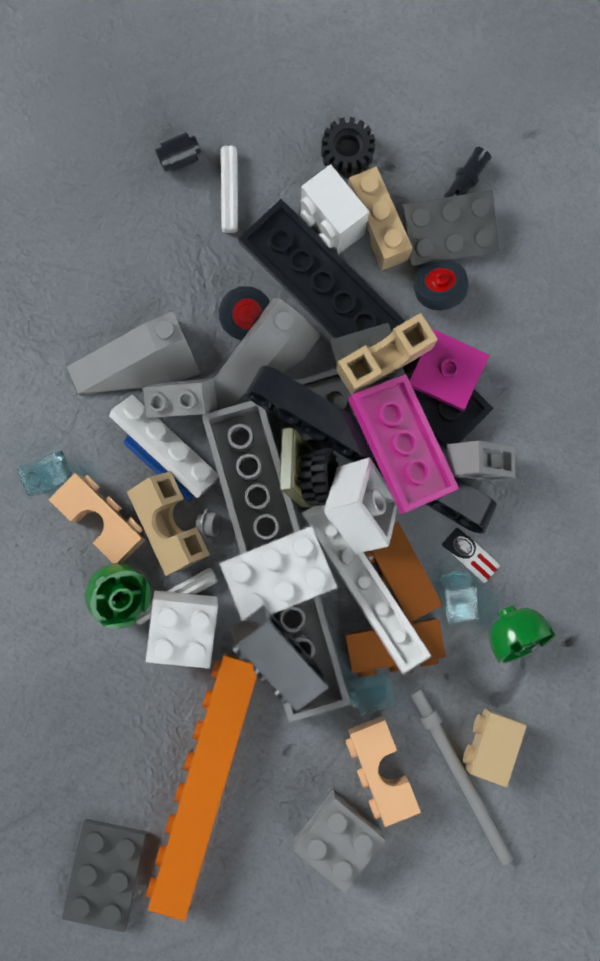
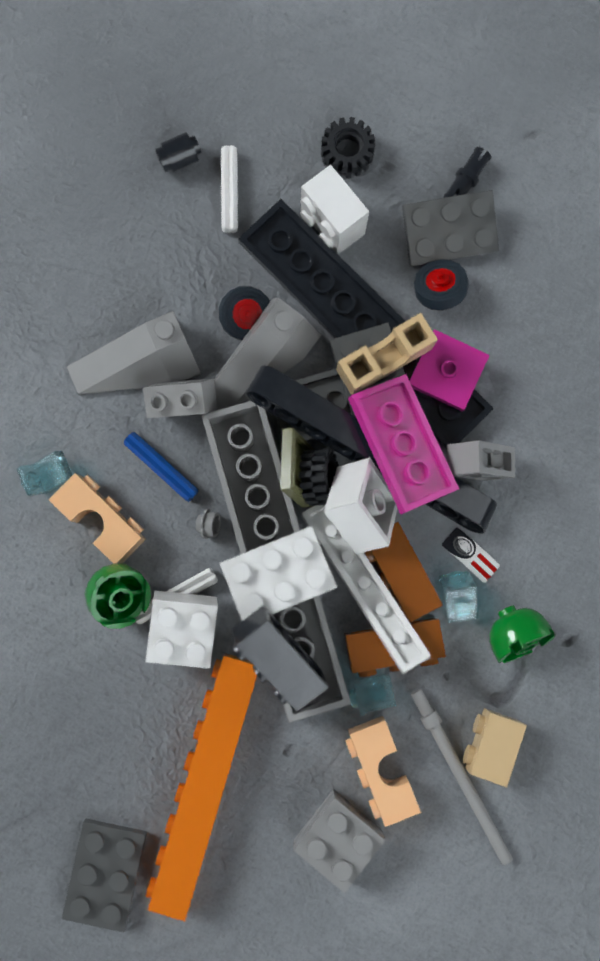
white plate [109,395,219,499] -> none
tan arch [127,471,210,576] -> none
tan arch [348,167,413,271] -> none

